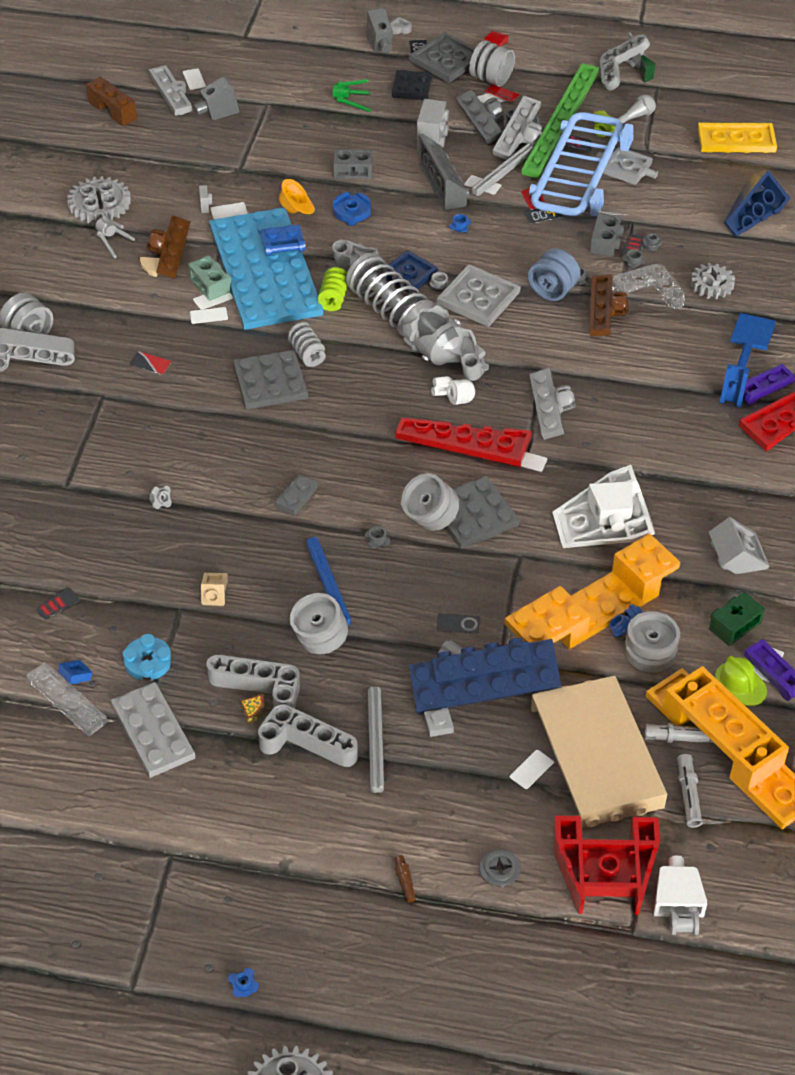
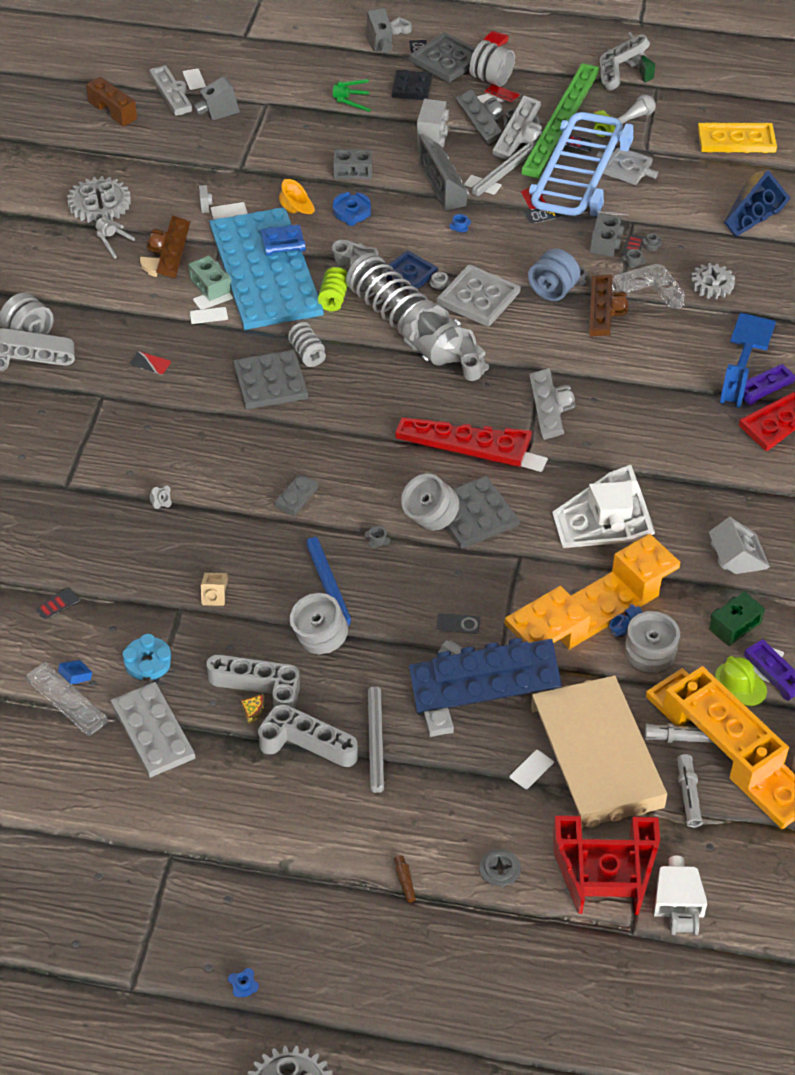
white piece [431,376,475,405] -> none

